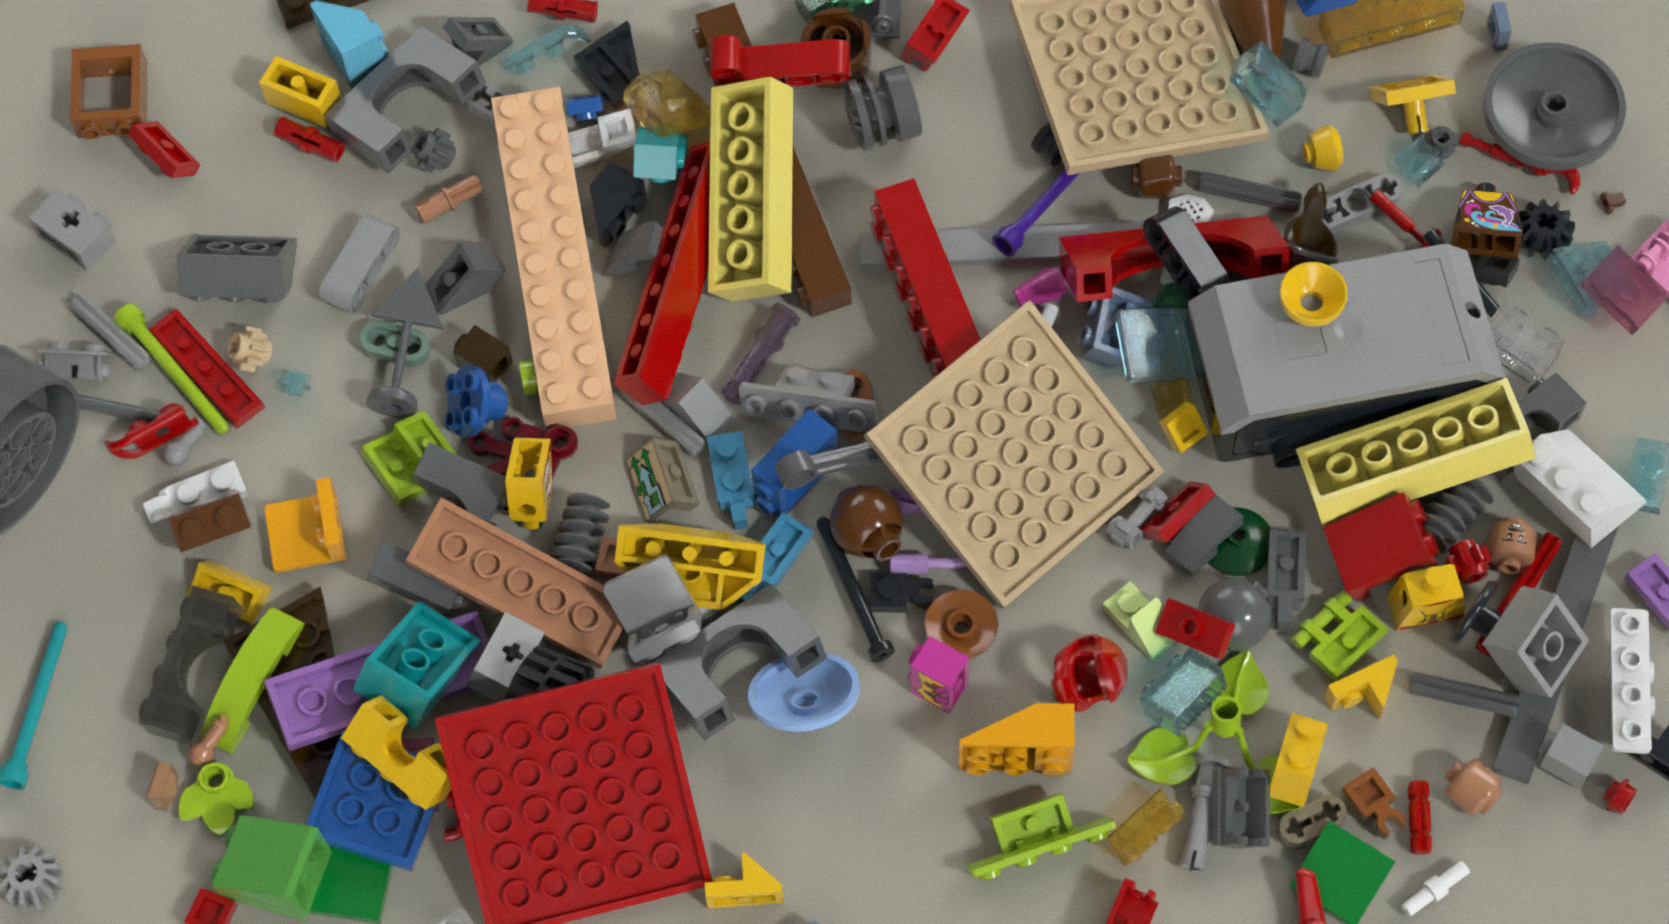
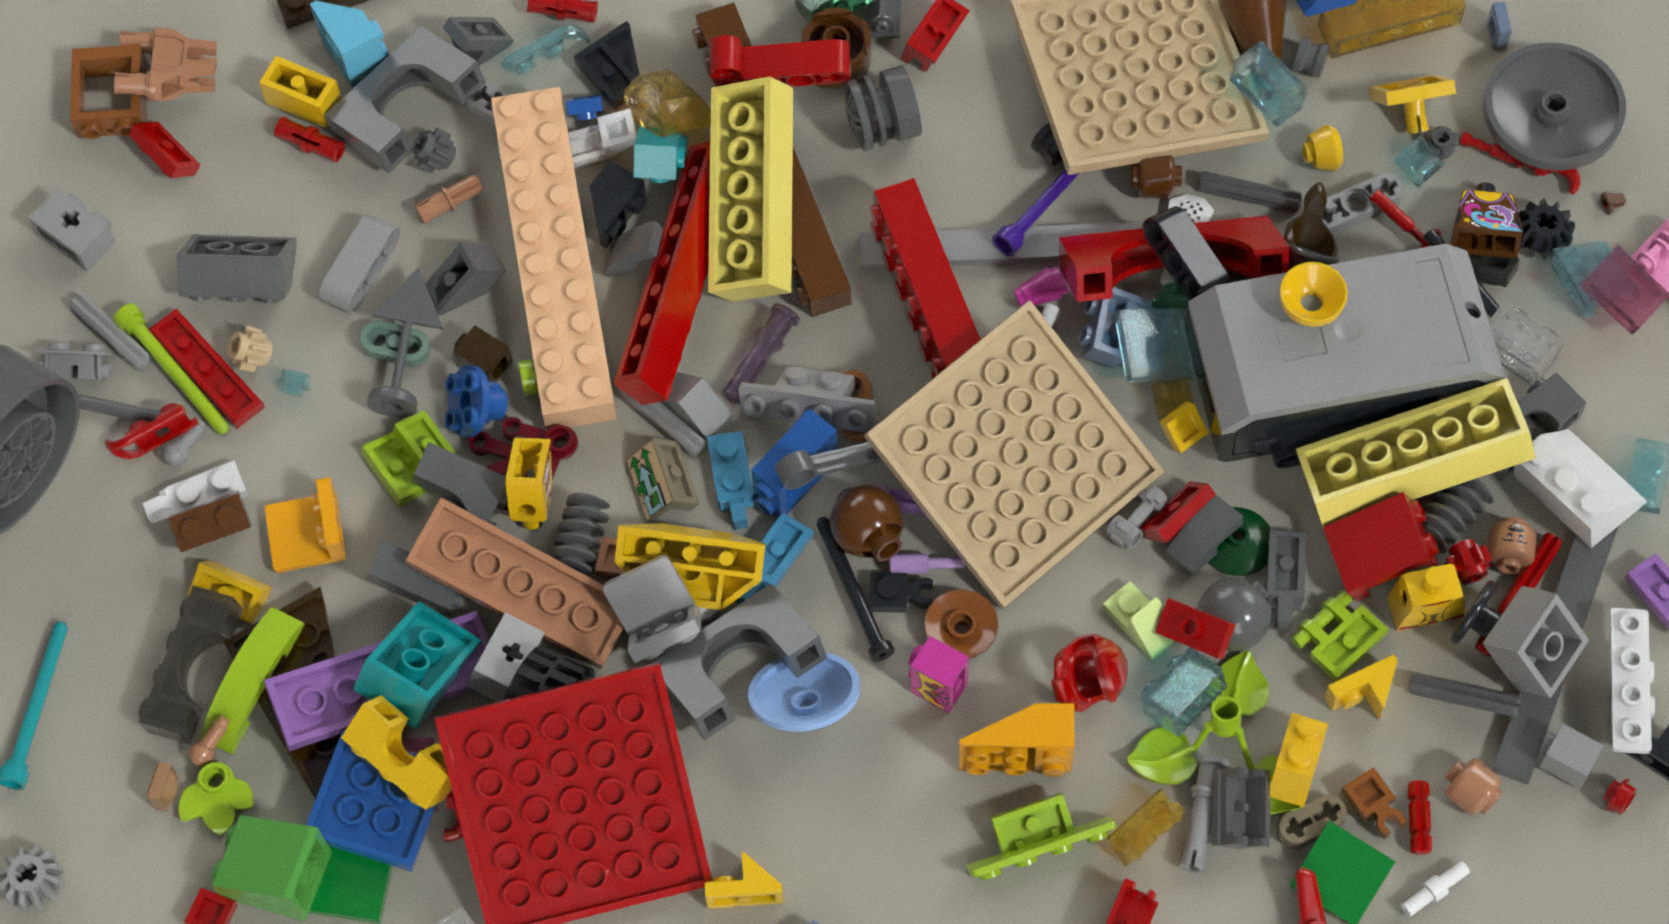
none -> nougat connector [114,27,217,101]

